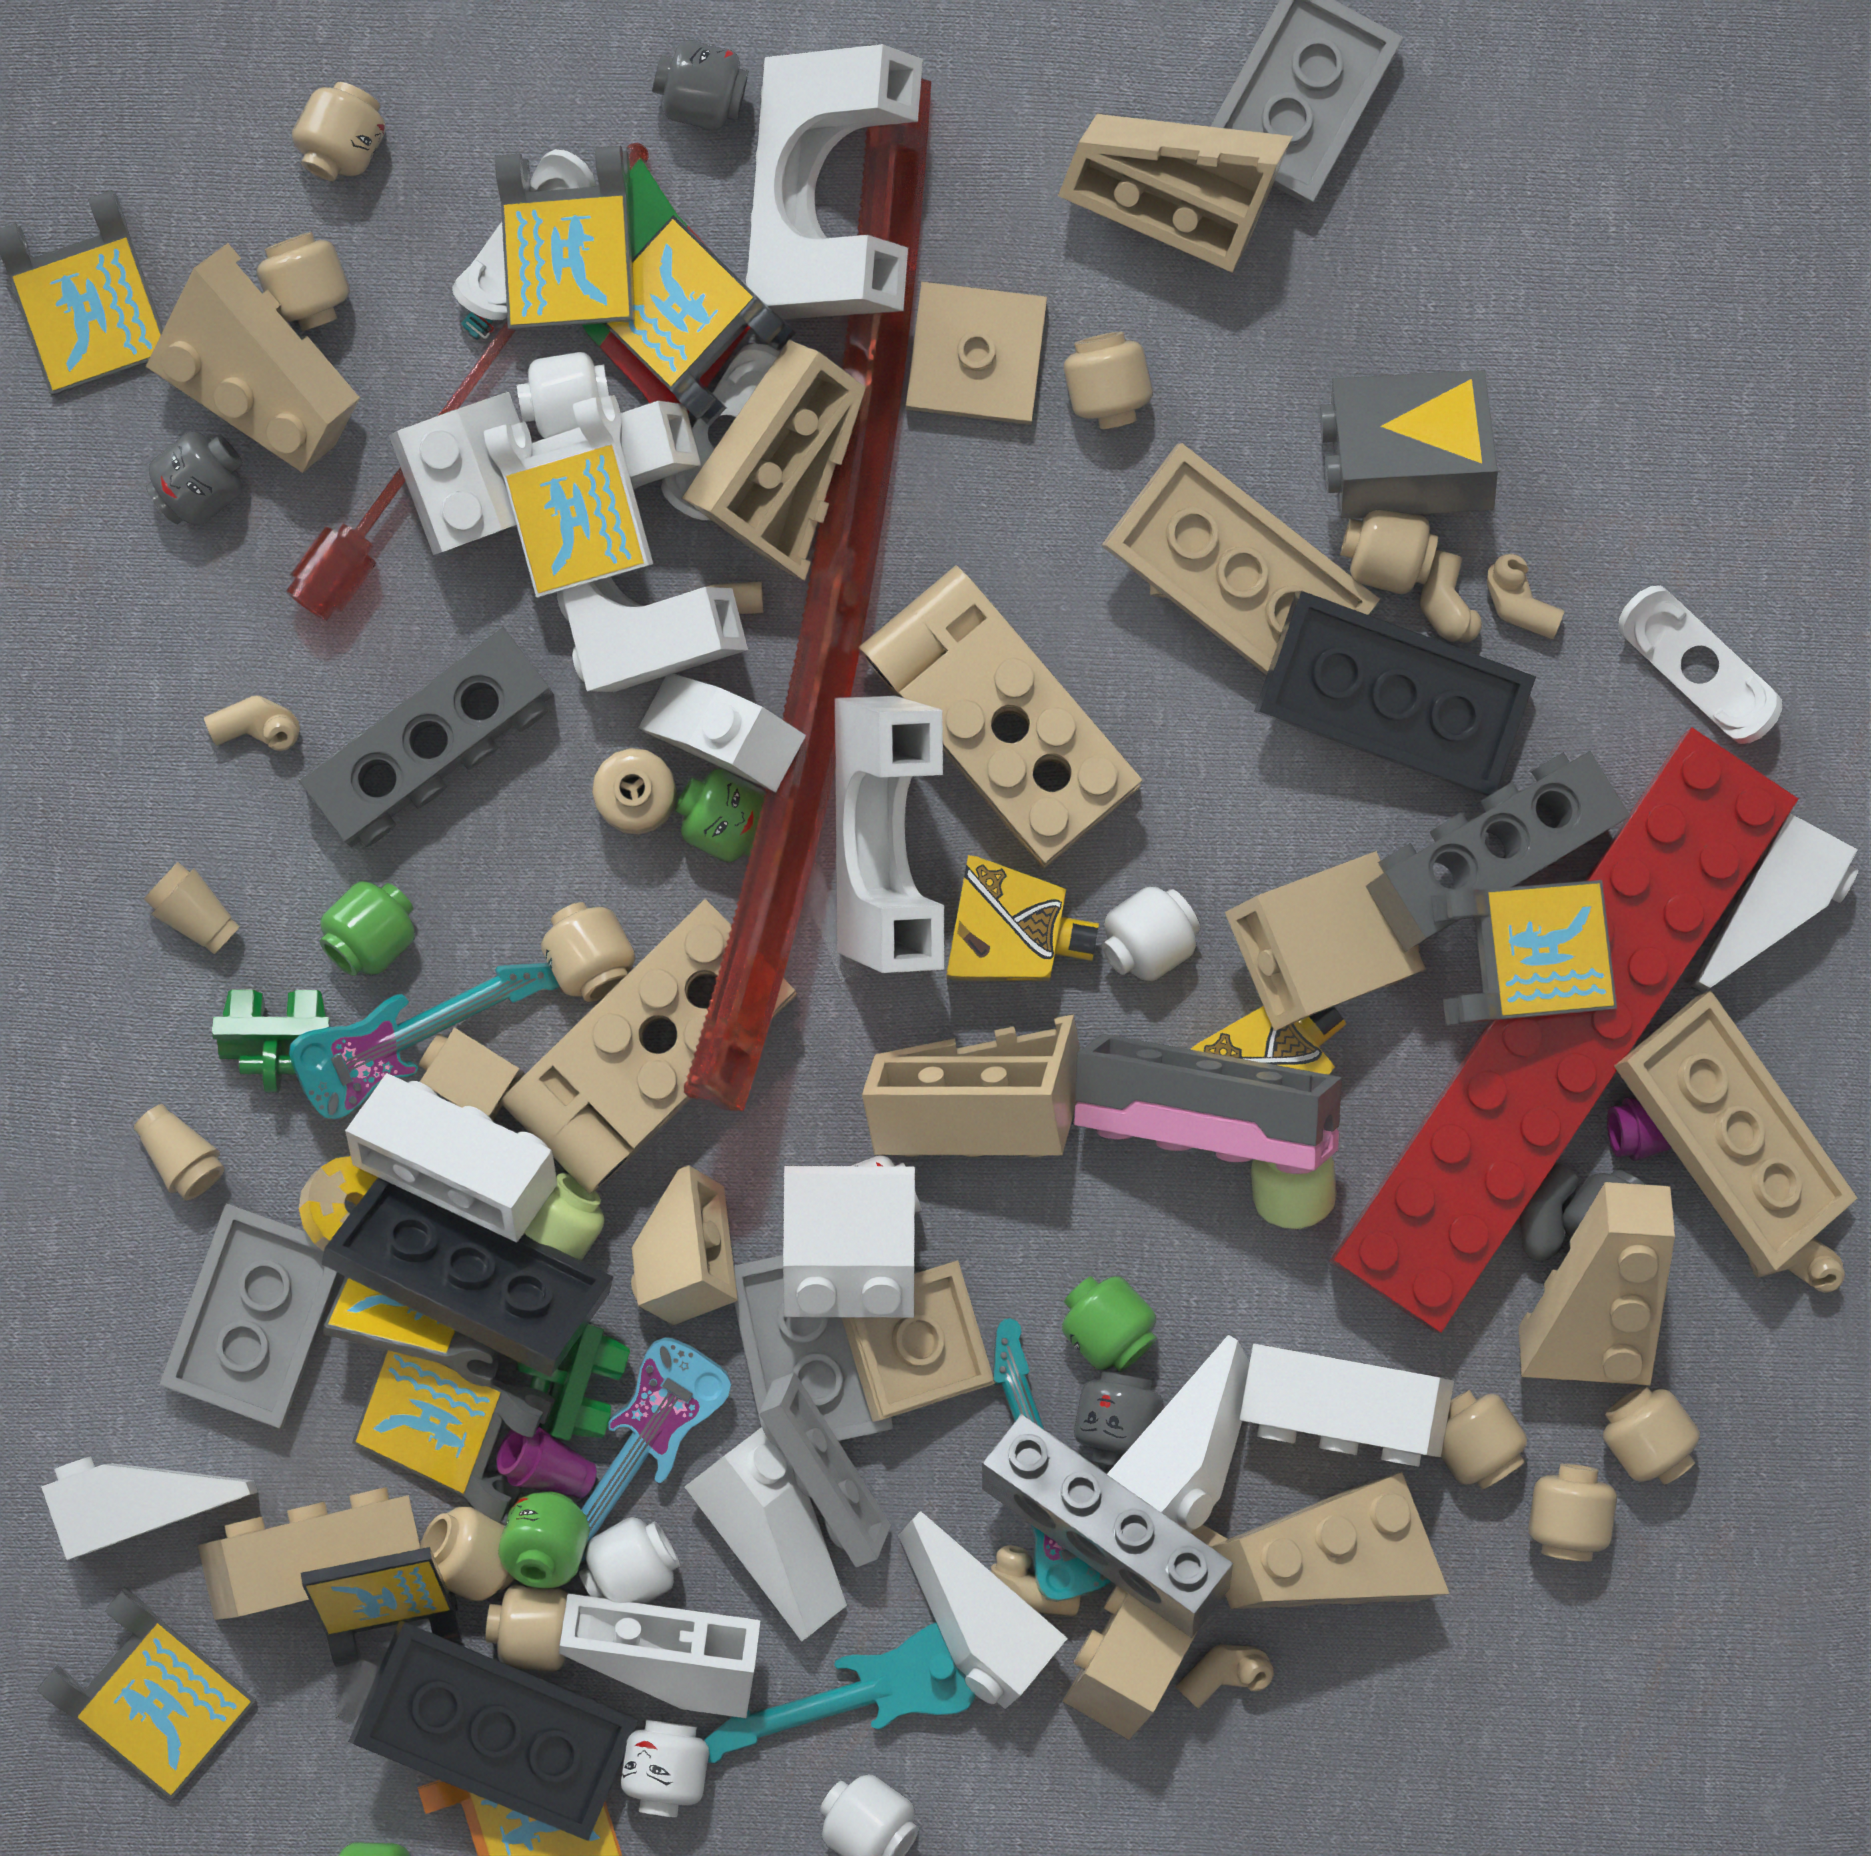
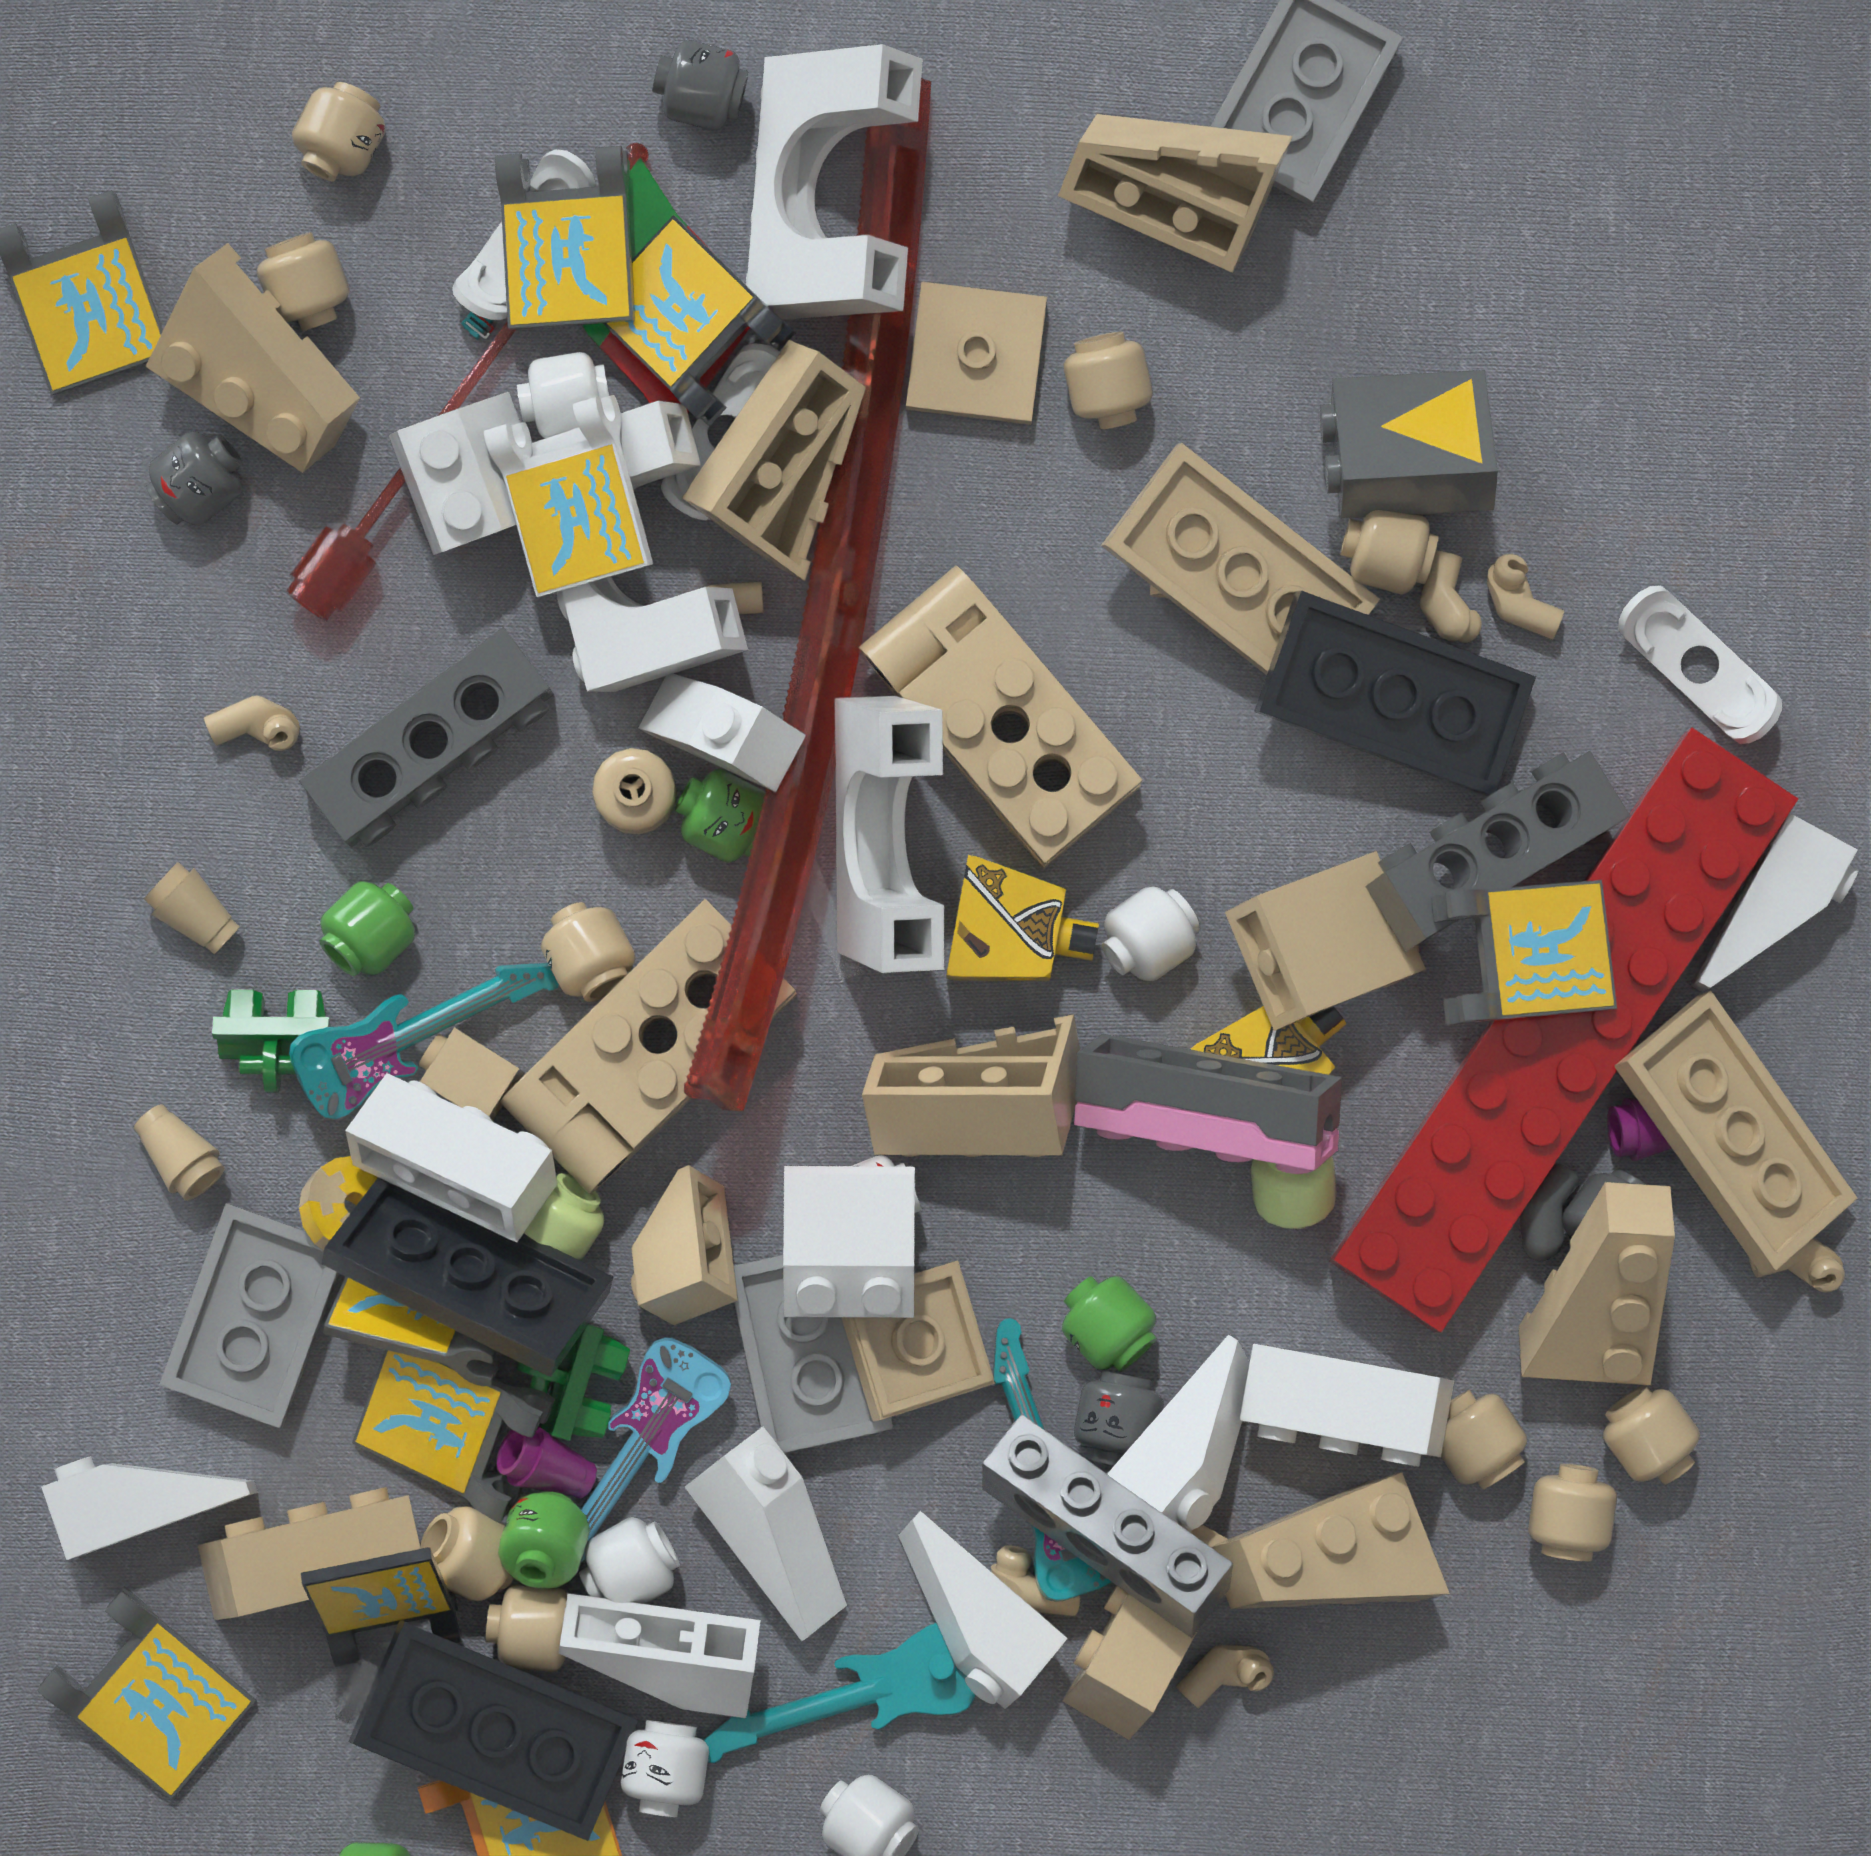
light grey plate [759,1372,891,1568] -> none

